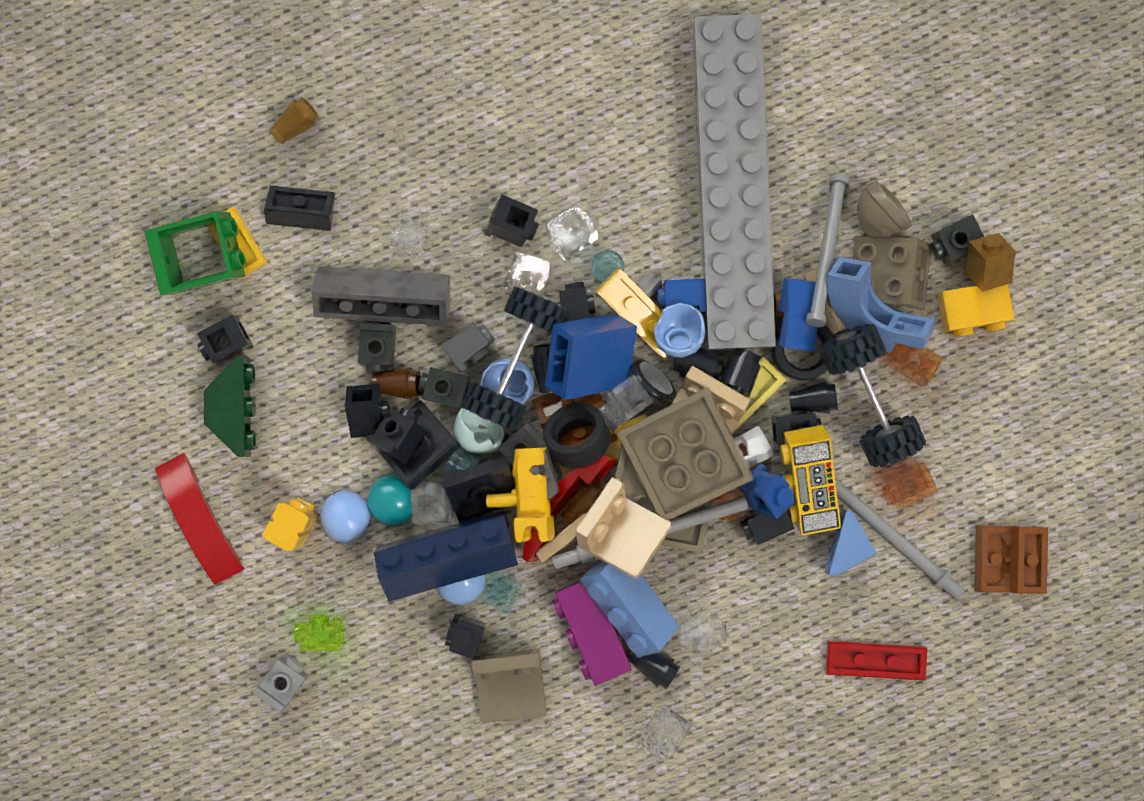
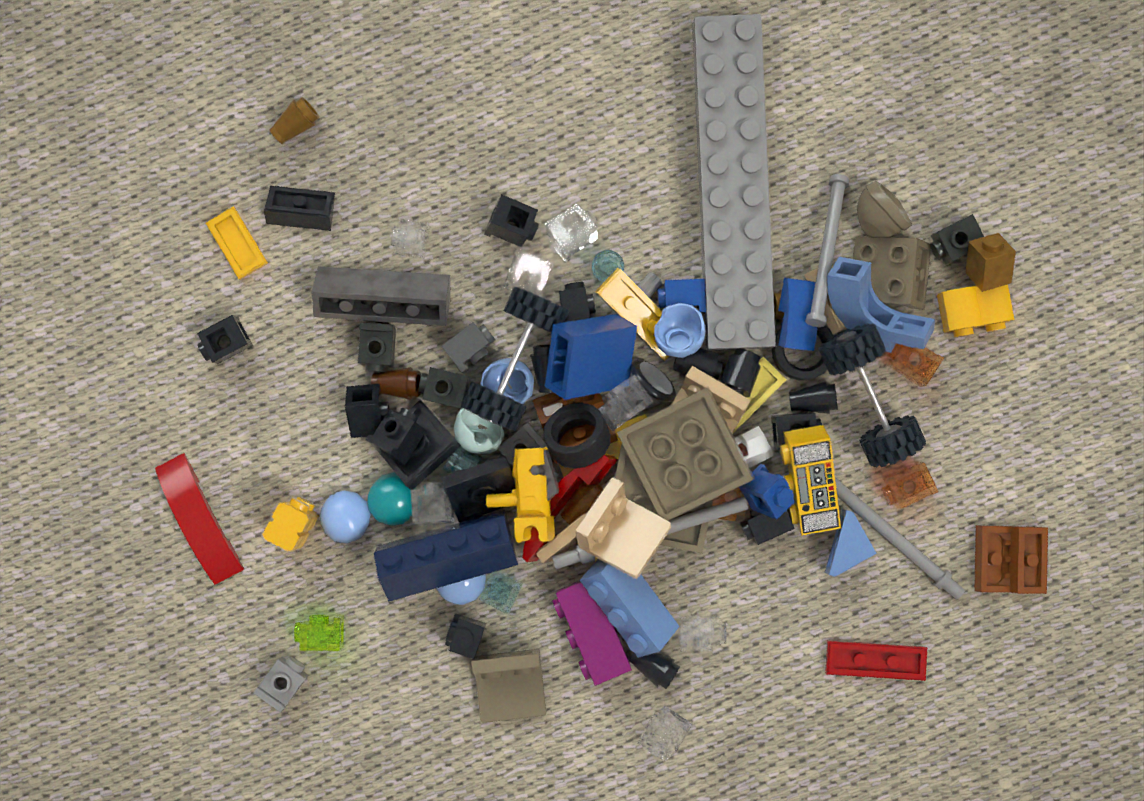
green window [144,211,246,295] -> none
dark green slope [204,356,256,457] -> none

